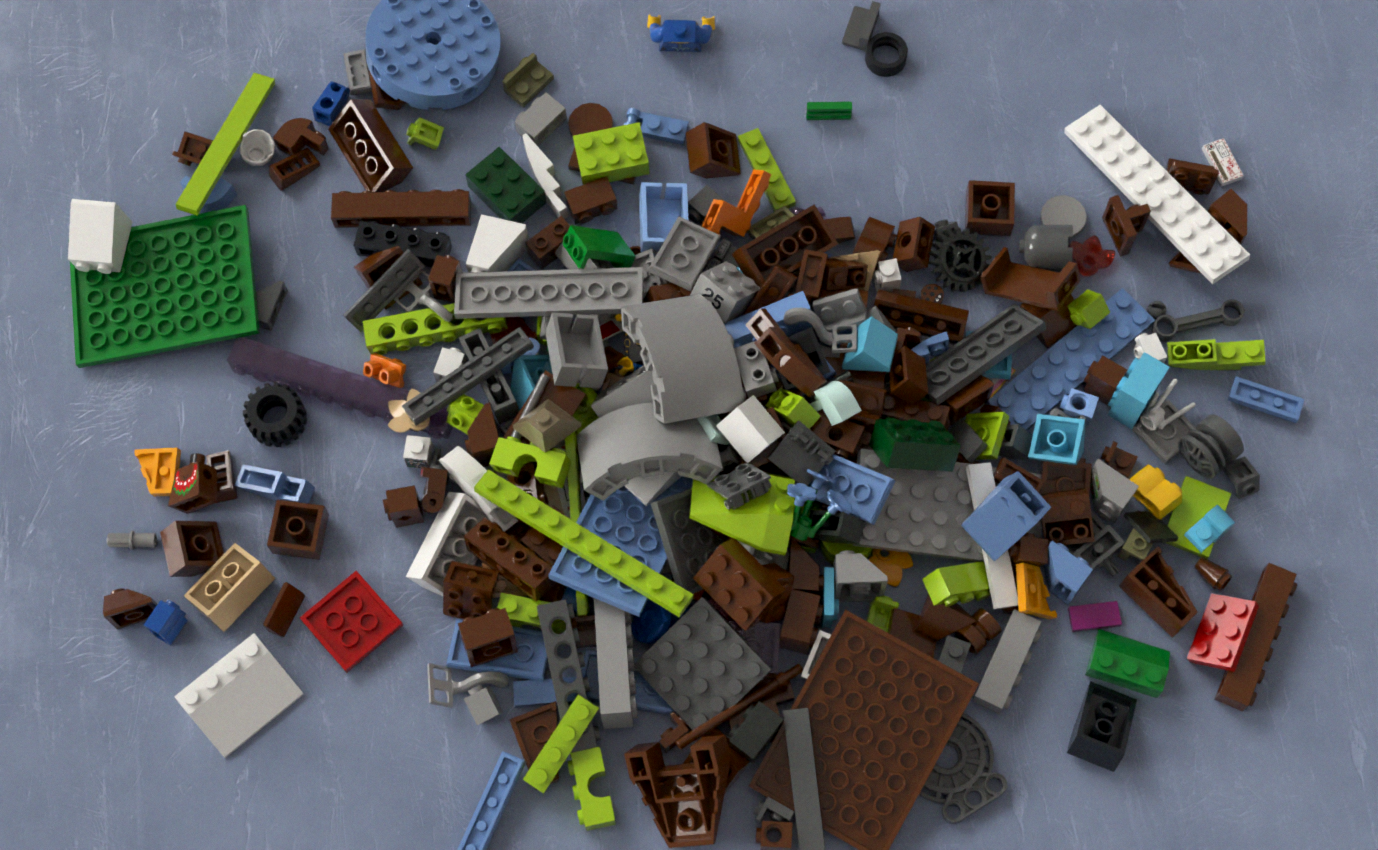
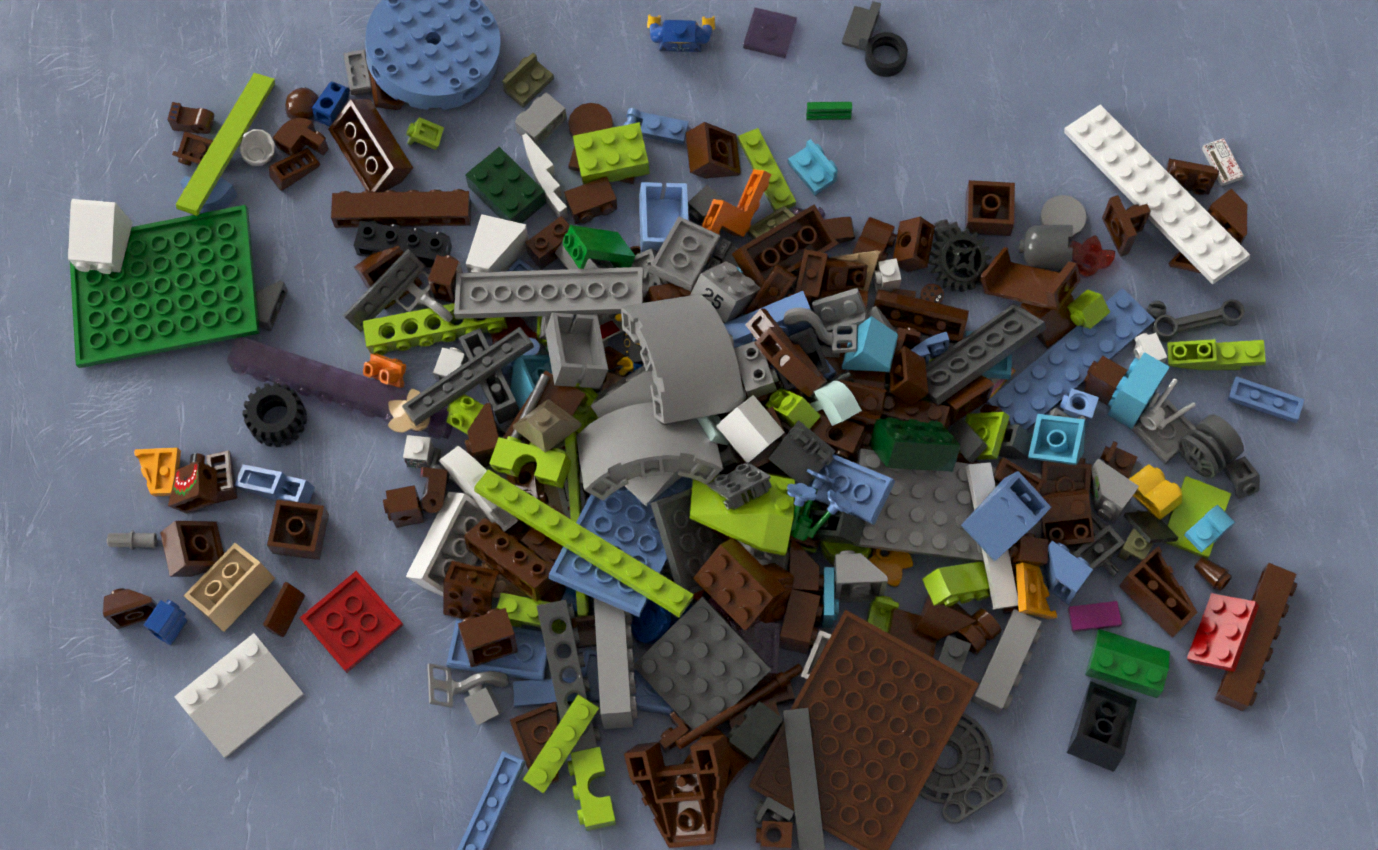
none -> reddish brown leg [167,102,215,134]
none -> reddish brown hair [285,87,319,120]
none -> clear purple tile [743,7,797,59]
none -> medium azure bracket [788,139,838,196]

